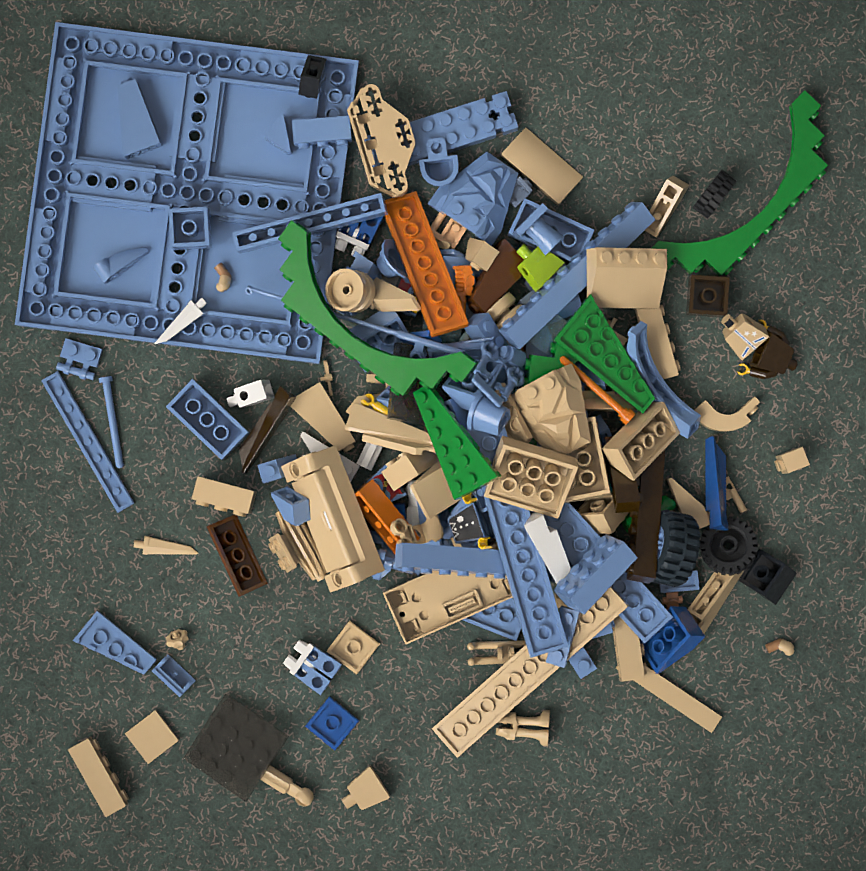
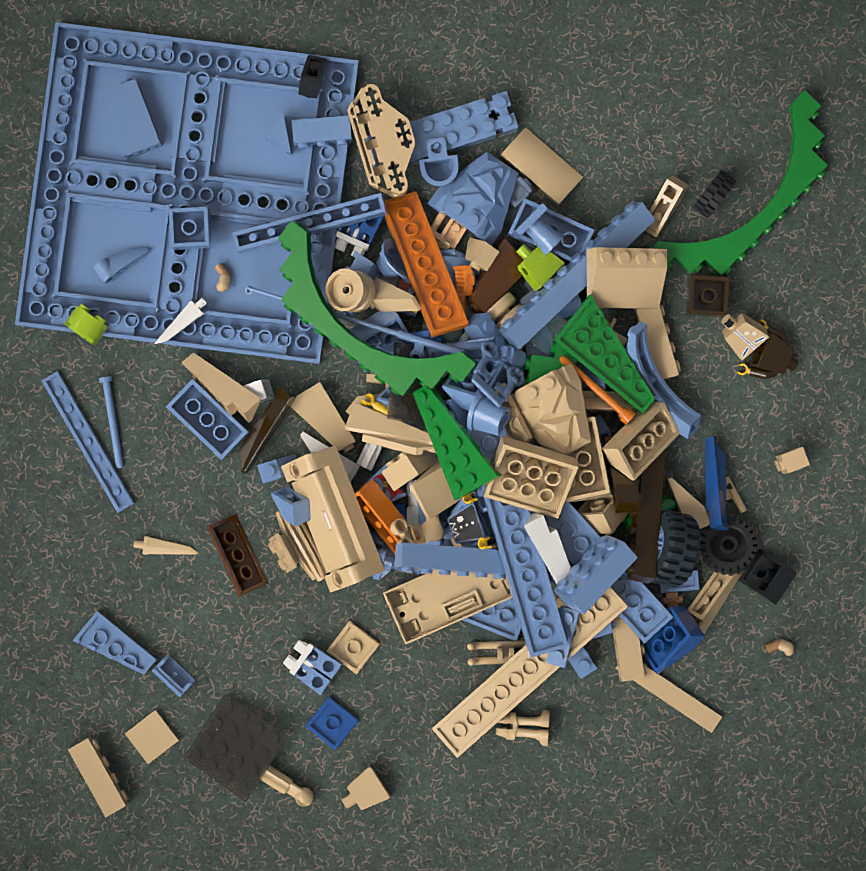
medium blue plate [56,338,103,380] -> none
tan piece [166,629,188,650] -> none
tan brick [192,477,257,517] -> none
tan piece [320,360,333,396] -> none
tan arch [694,397,760,432] -> none
none -> lime cylinder [64,304,108,346]
none -> tan wedge [182,353,261,422]

